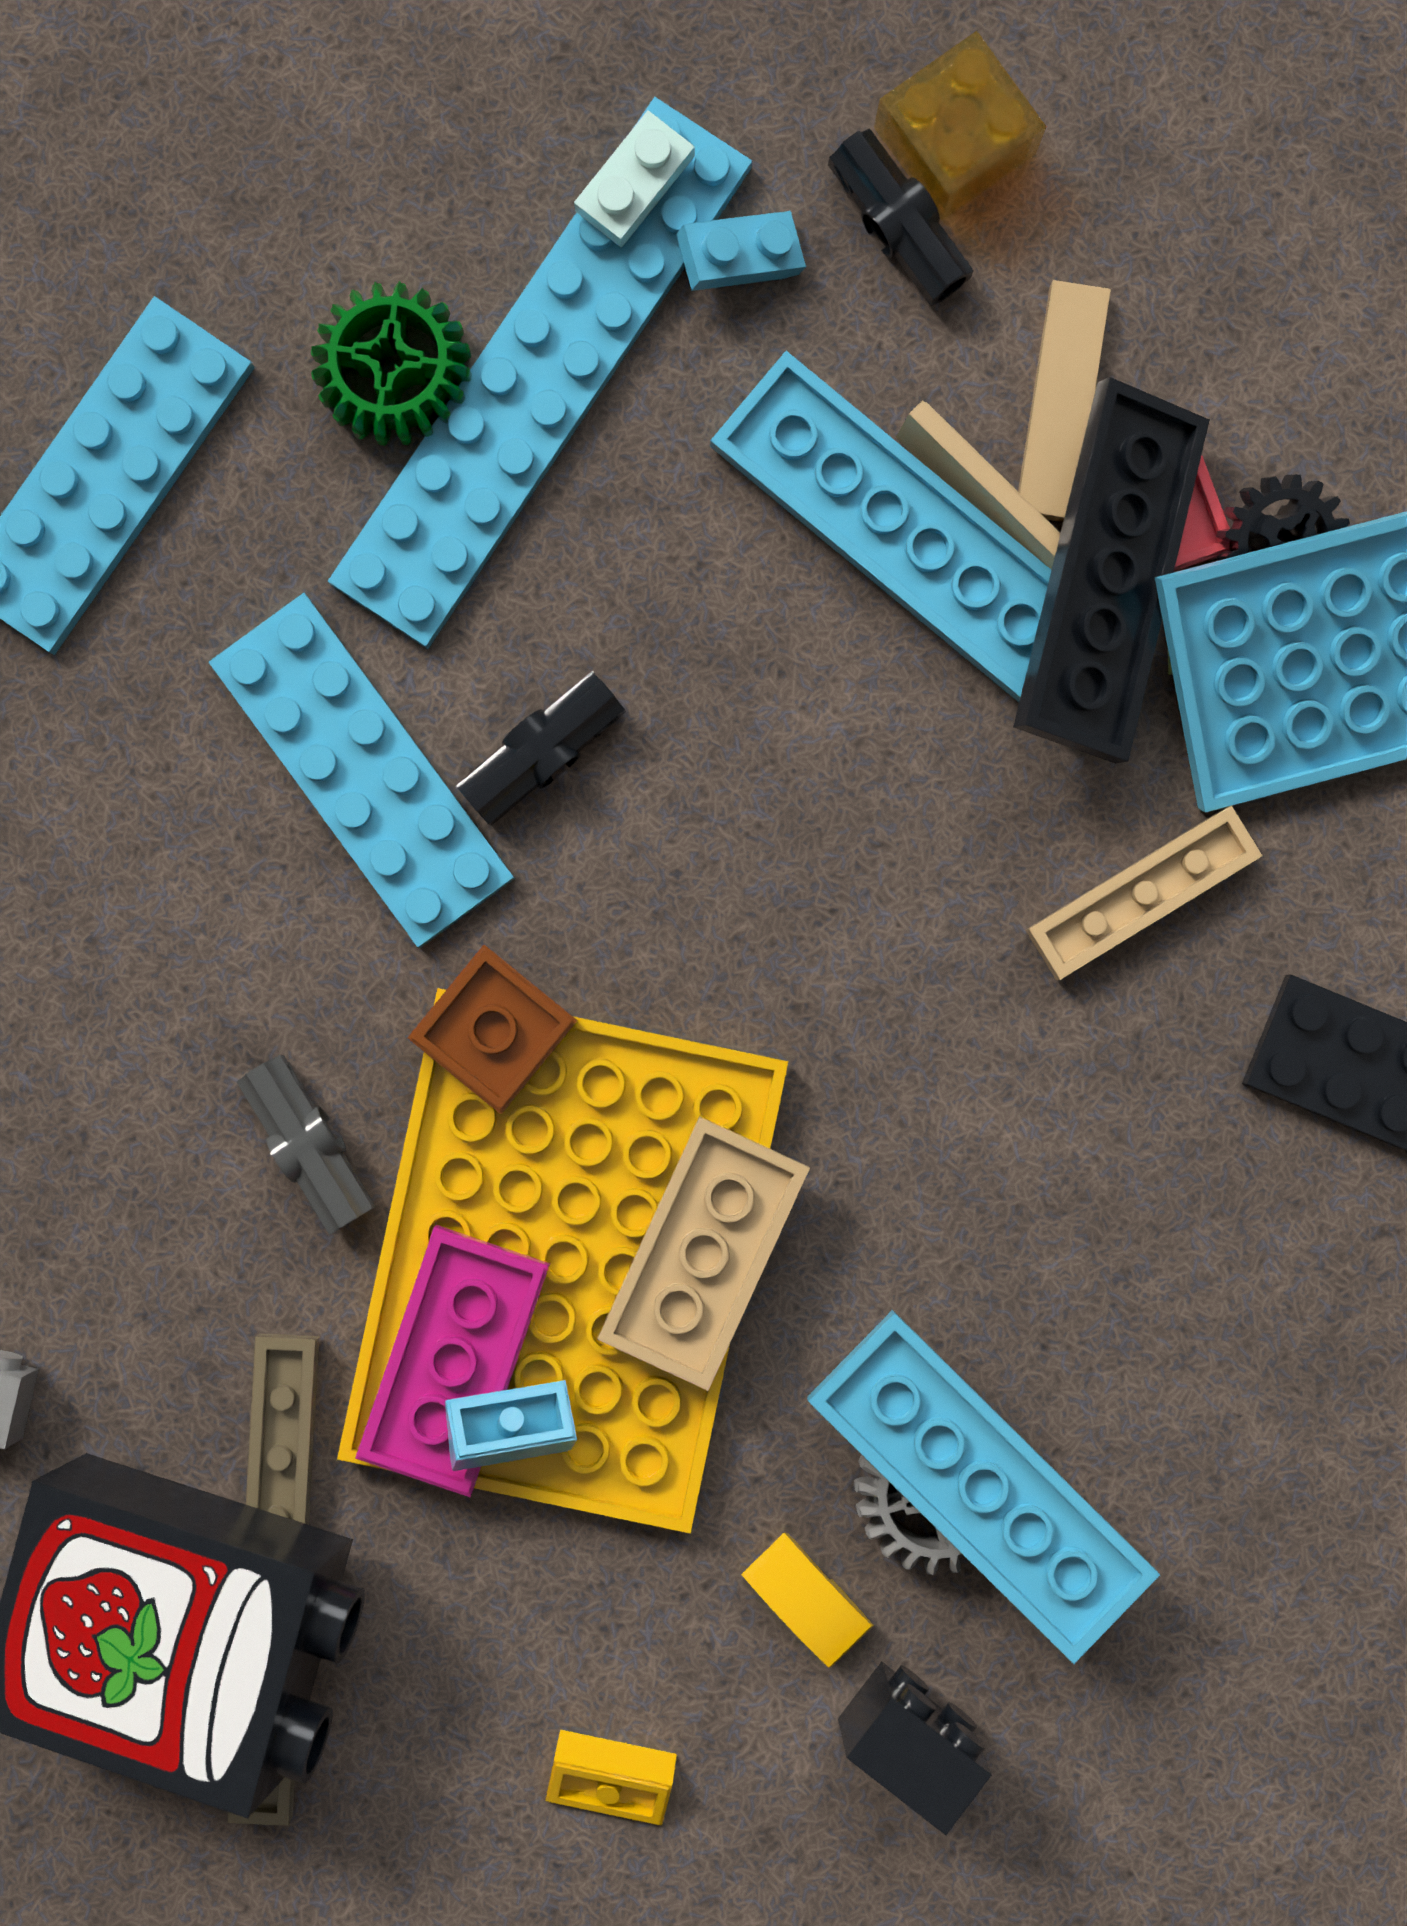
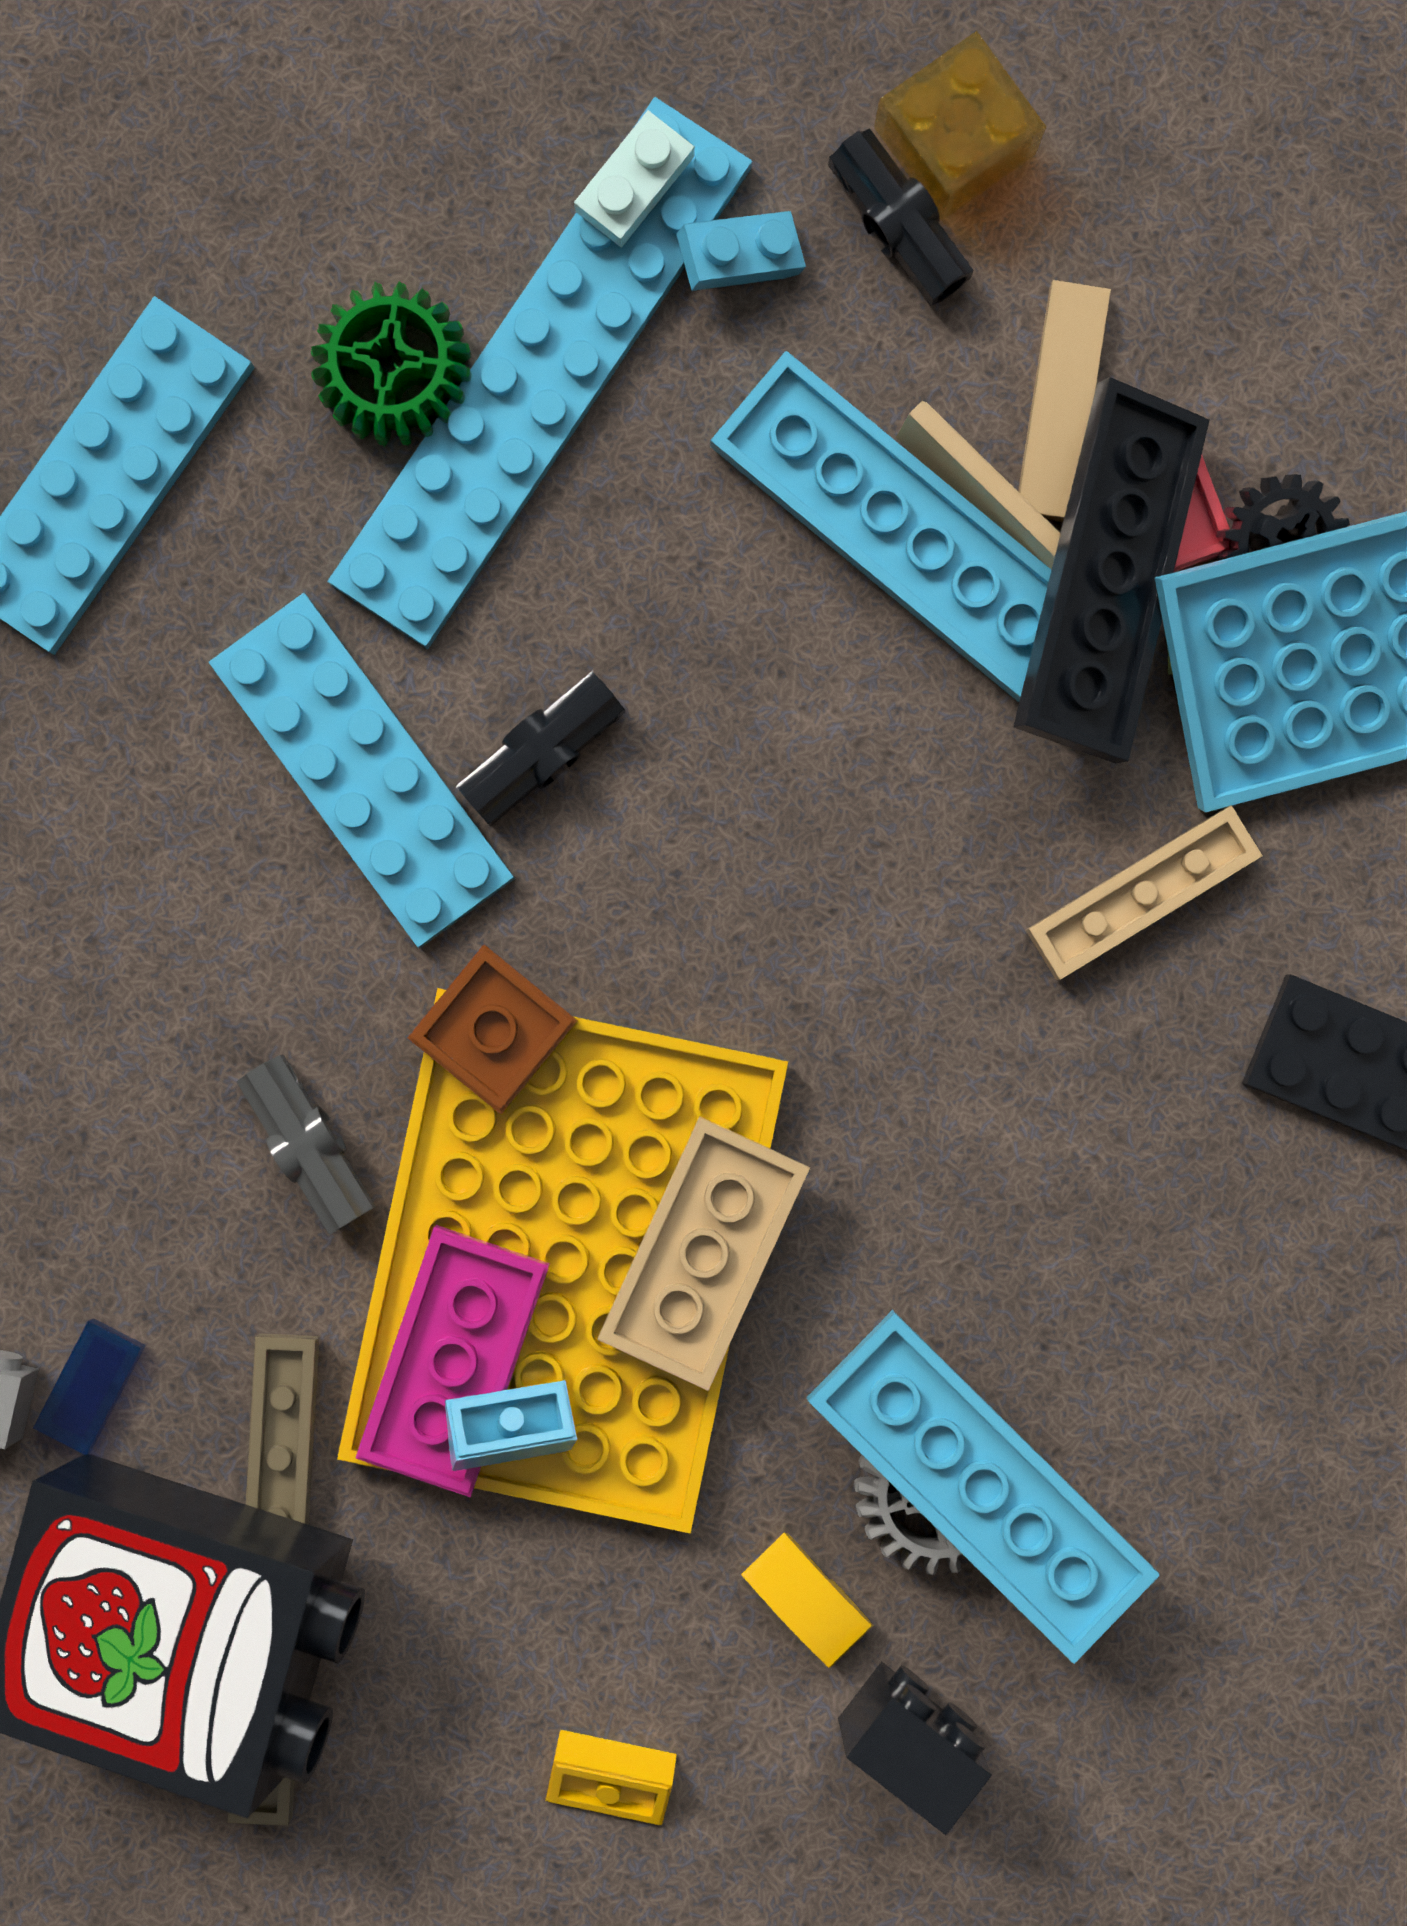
none -> clear blue tile [33,1318,146,1455]

